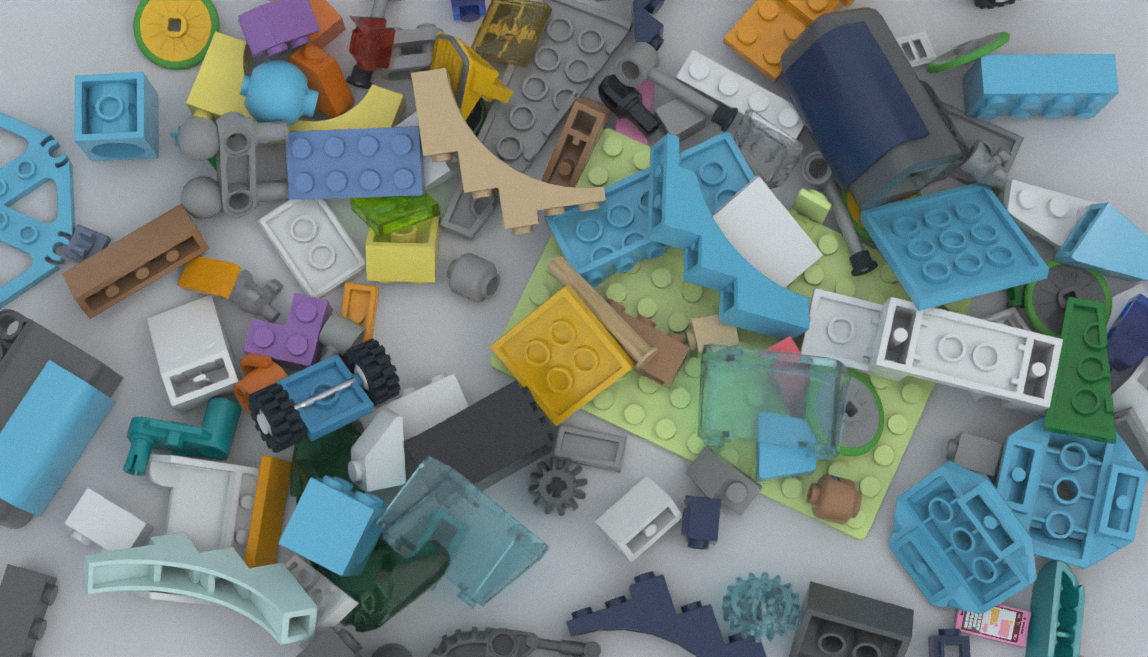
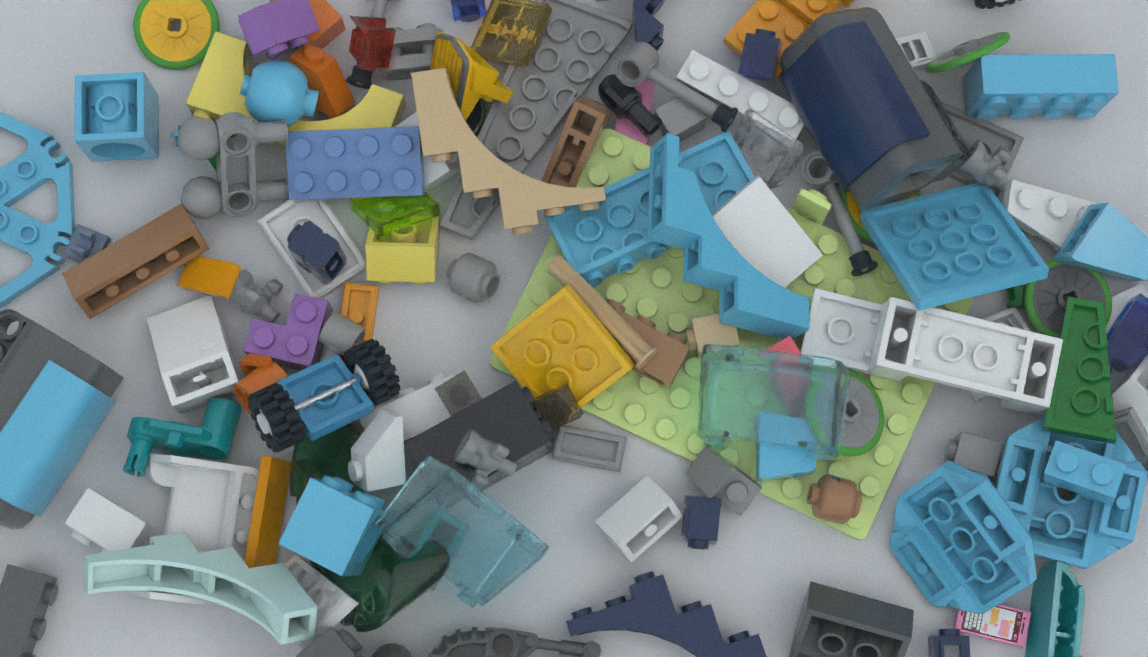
dark grey gear [528,456,588,516] -> none
clear light blue gear [722,572,800,643] -> none
none -> dark blue brick [287,220,347,285]
none -> clear smoke plate [435,370,482,416]
none -> light grey piece [454,428,517,491]
none -> clear smoke plate [535,383,583,430]
none -> clear blue brick [739,29,783,82]
none -> medium azure brick [1043,440,1127,506]

